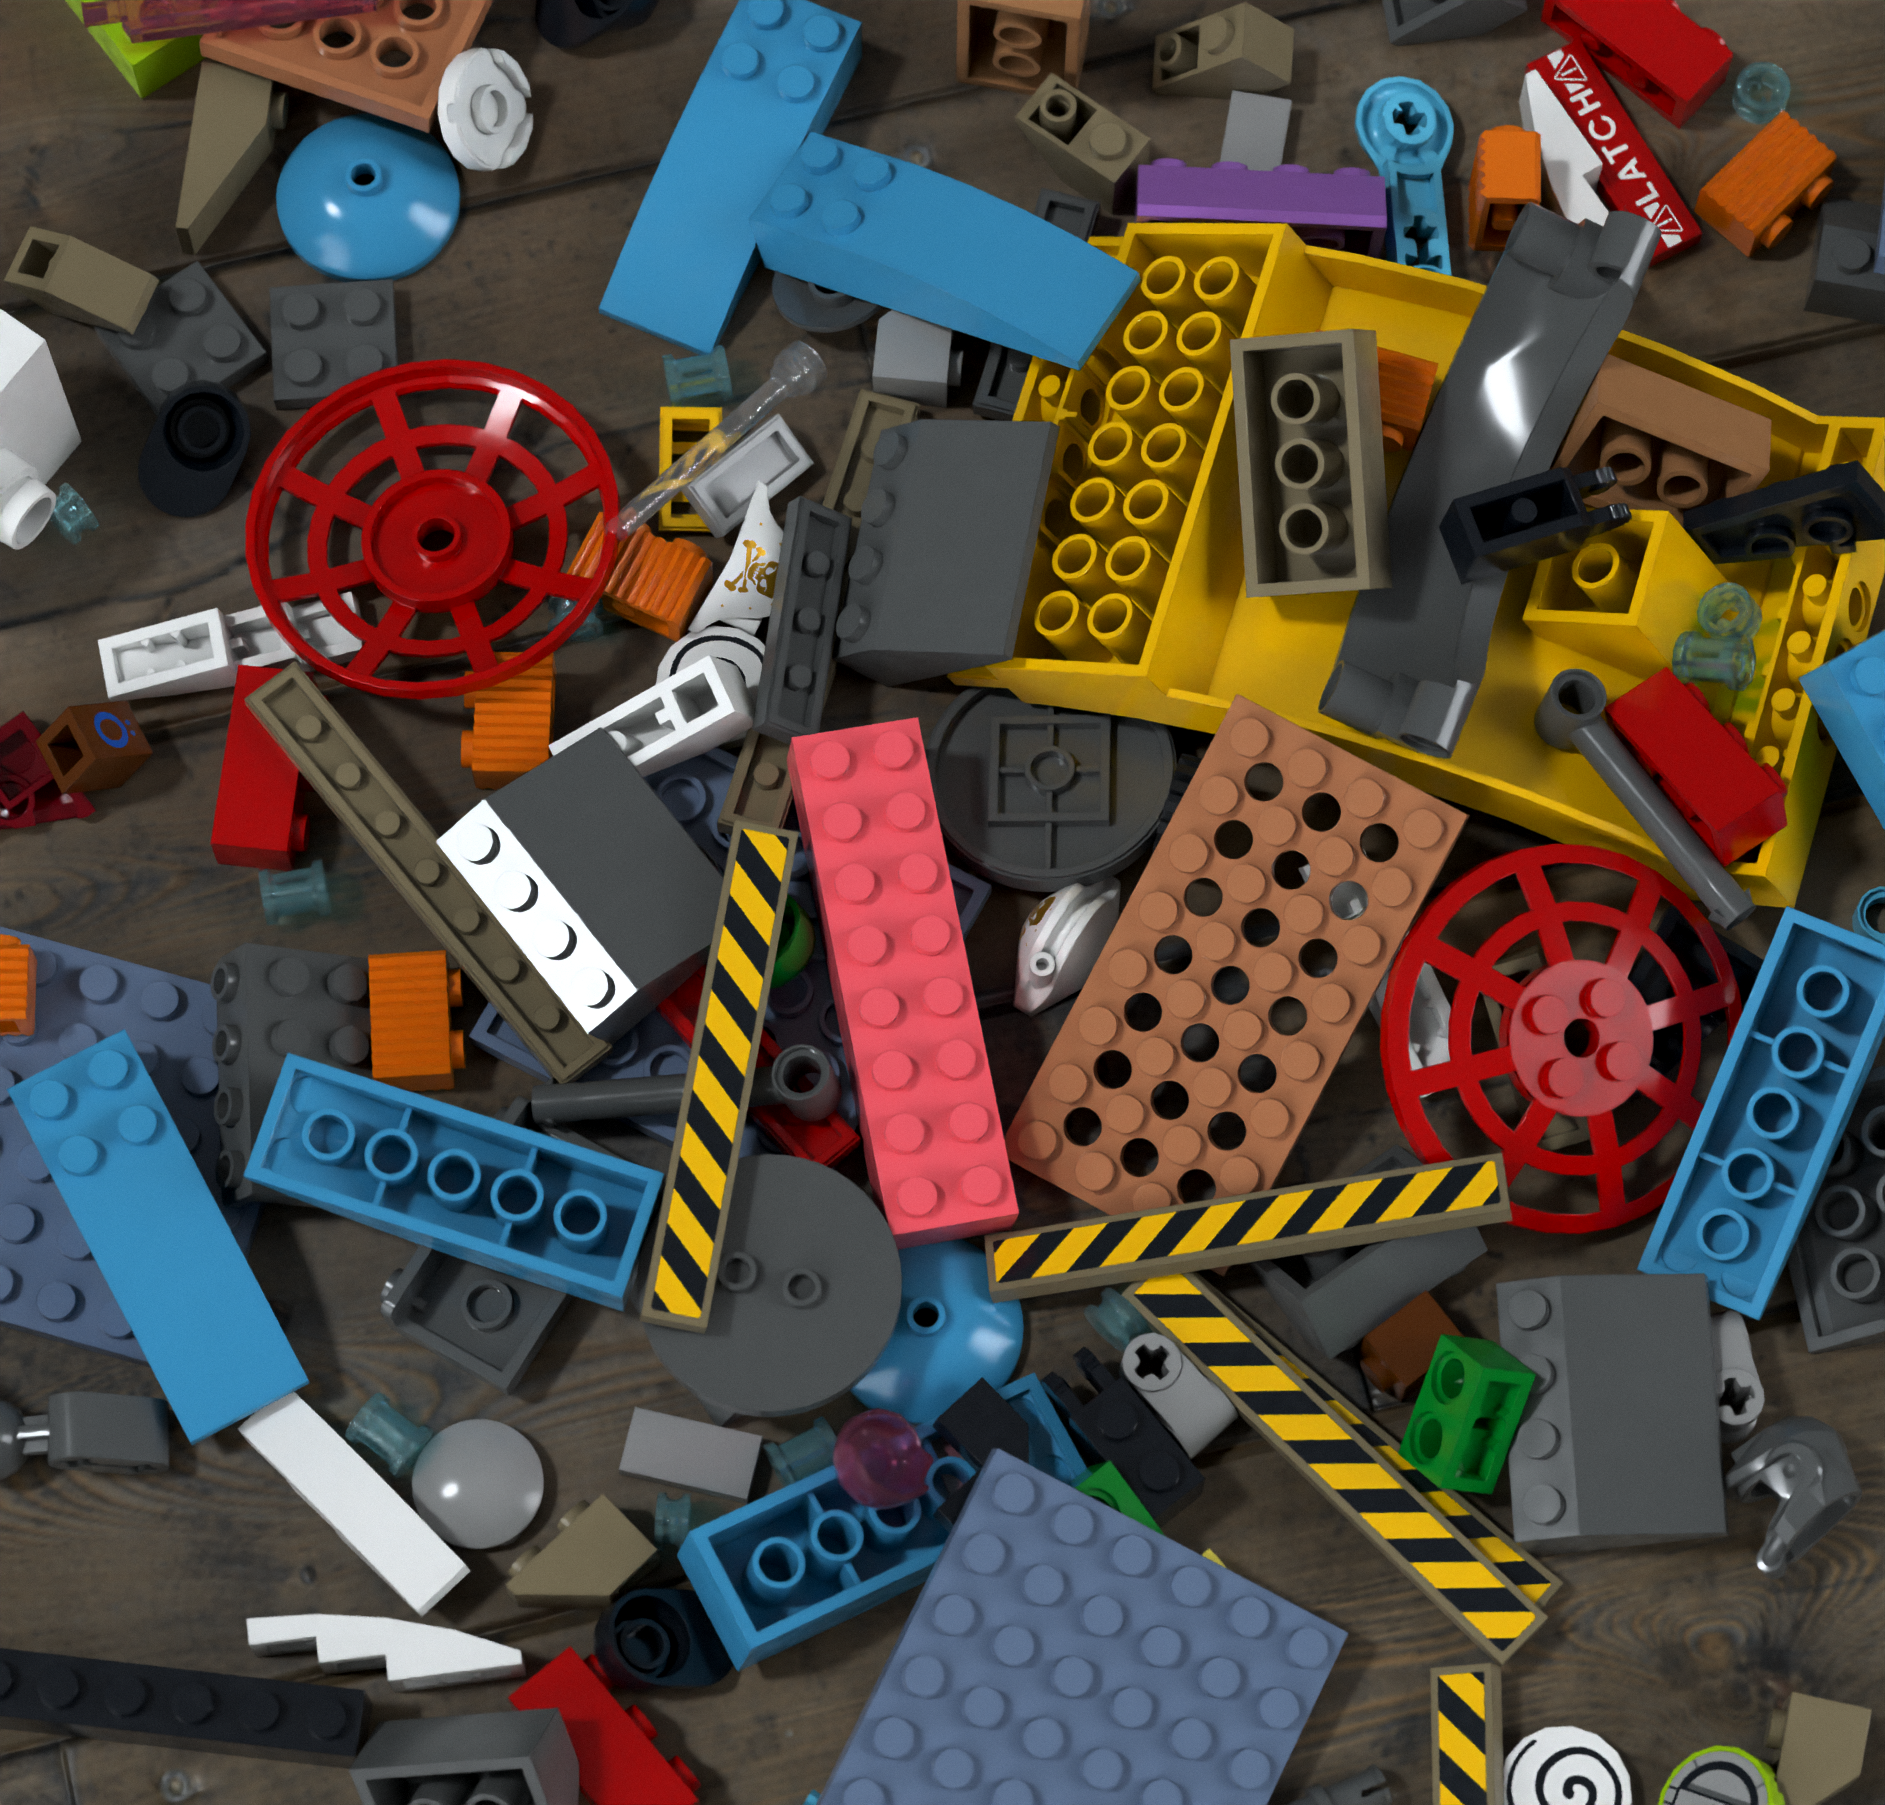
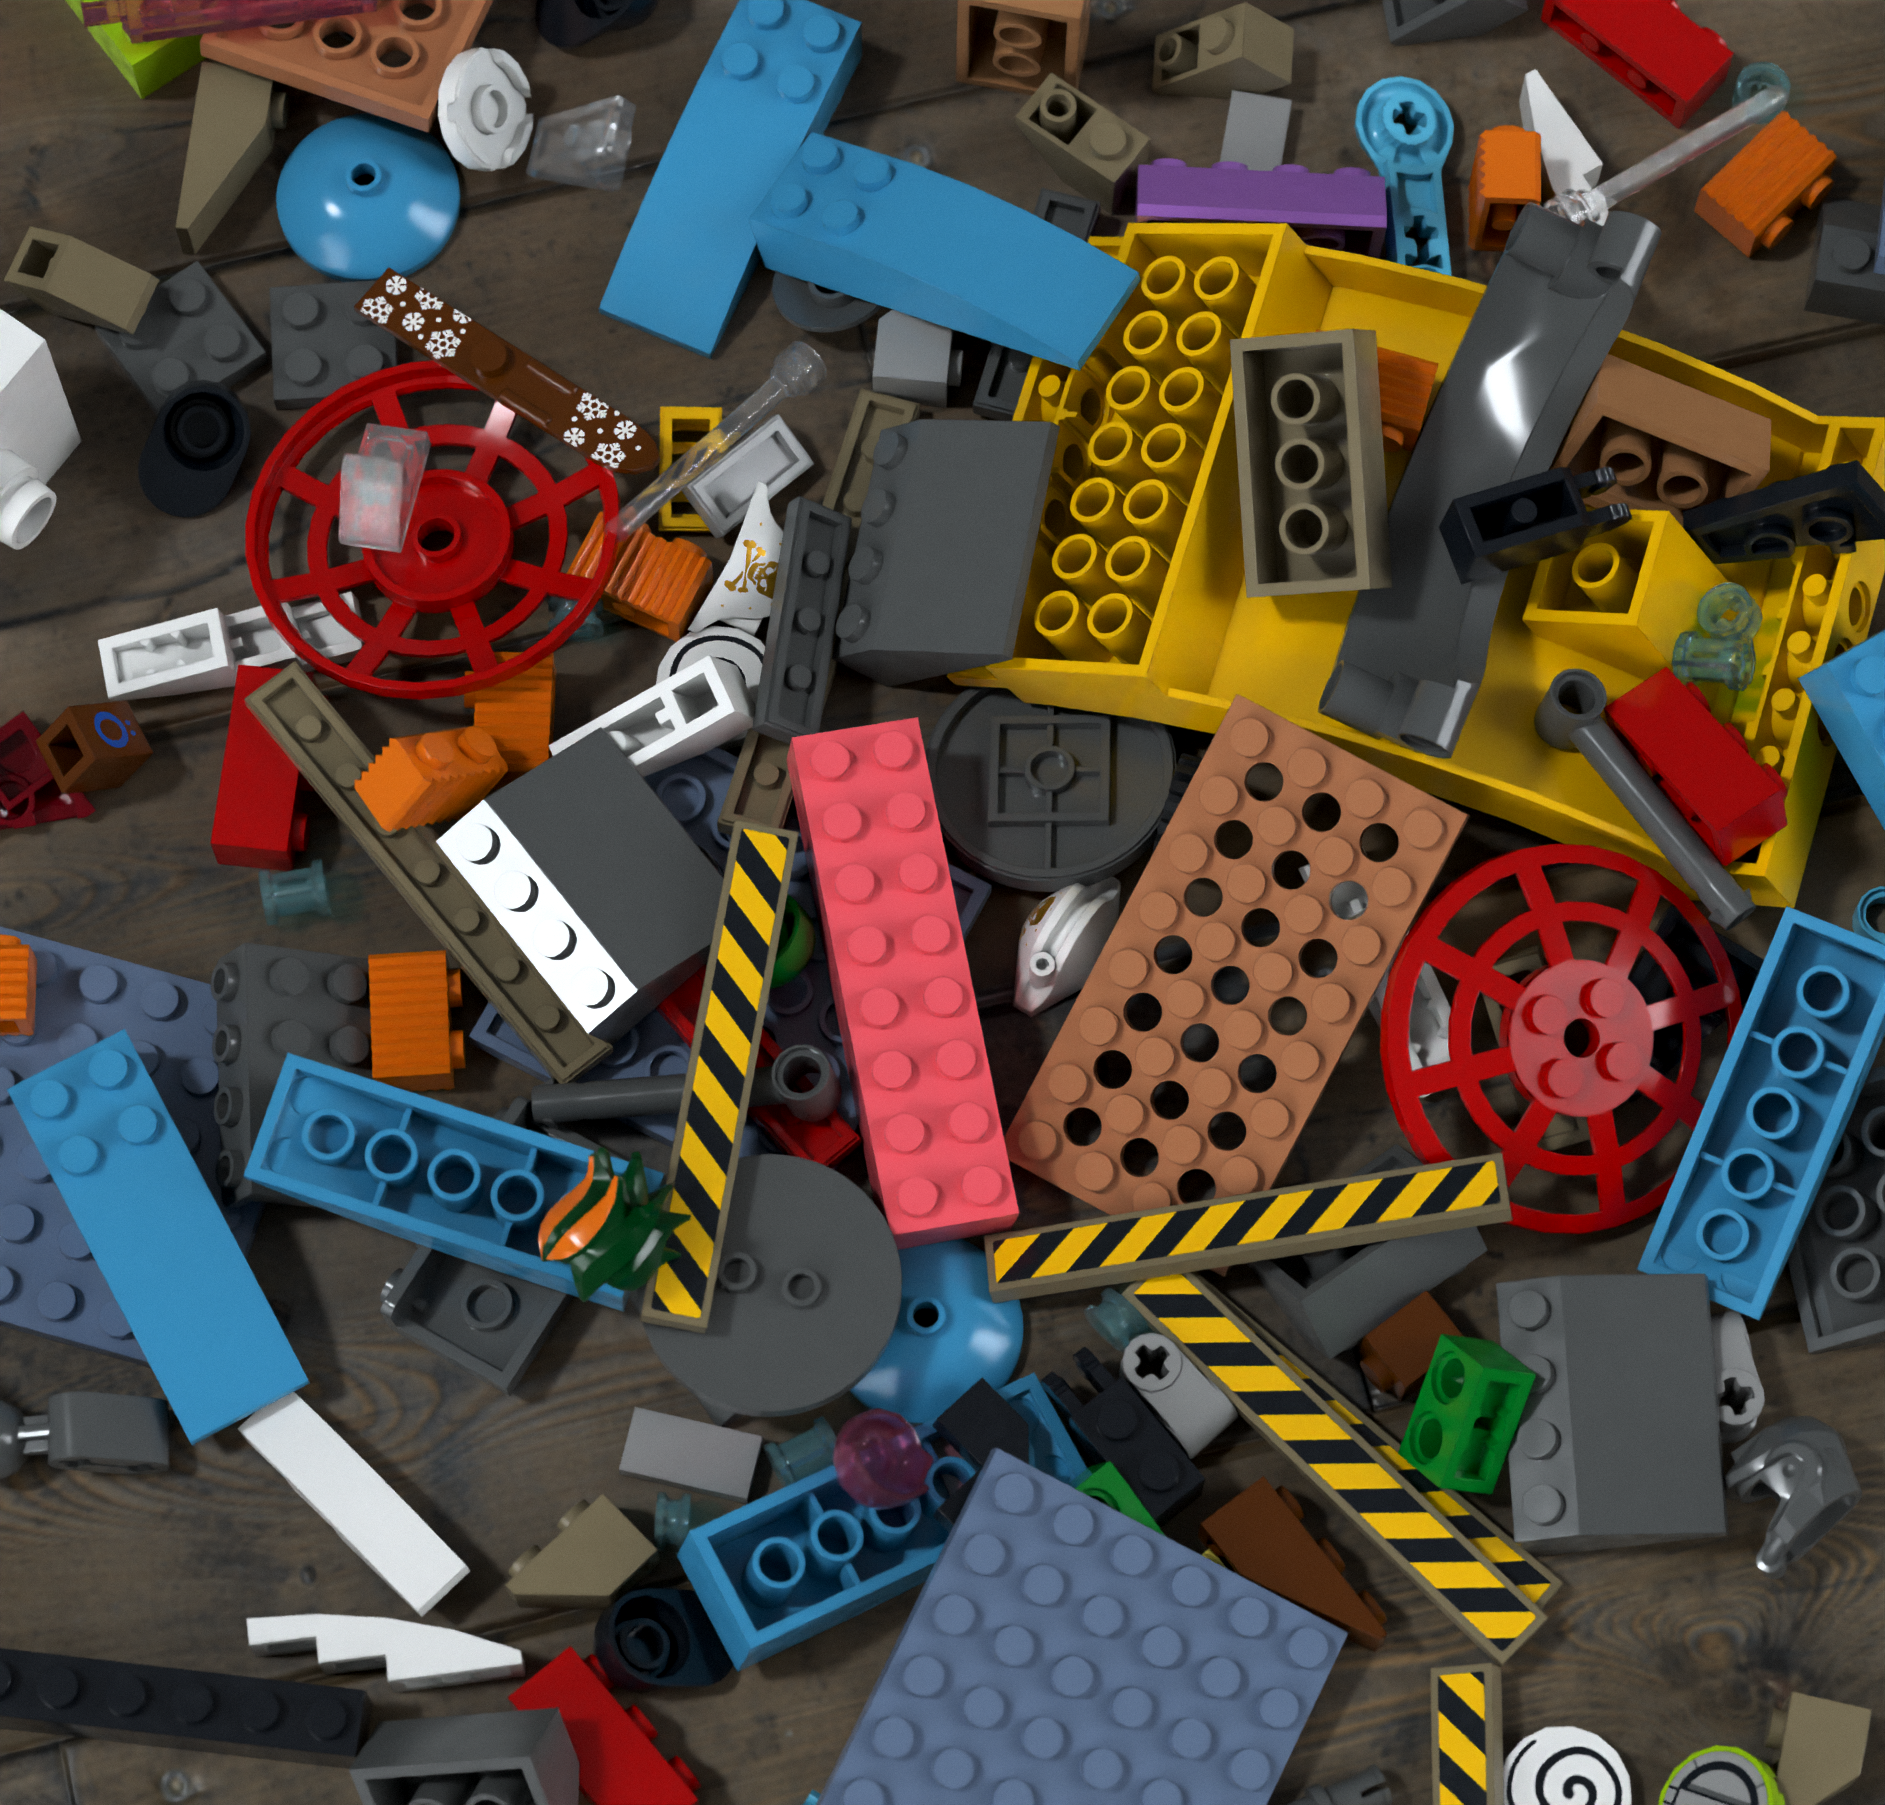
clear light blue bush [50,482,100,546] -> none
clear light blue bush [345,1392,434,1478] -> none
light grey dish [412,1419,544,1549] -> none
clear light blue bush [662,345,733,407] -> none
red tile [1524,39,1703,268] -> none
none -> clear slope [338,423,431,553]
none -> reddish brown piece [354,267,661,475]
none -> orange brick [355,726,508,832]
none -> clear slope [526,95,636,192]
none -> dark green hair [538,1148,691,1302]
none -> reddish brown slope [1198,1476,1388,1652]
none -> clear piece [1544,84,1789,224]

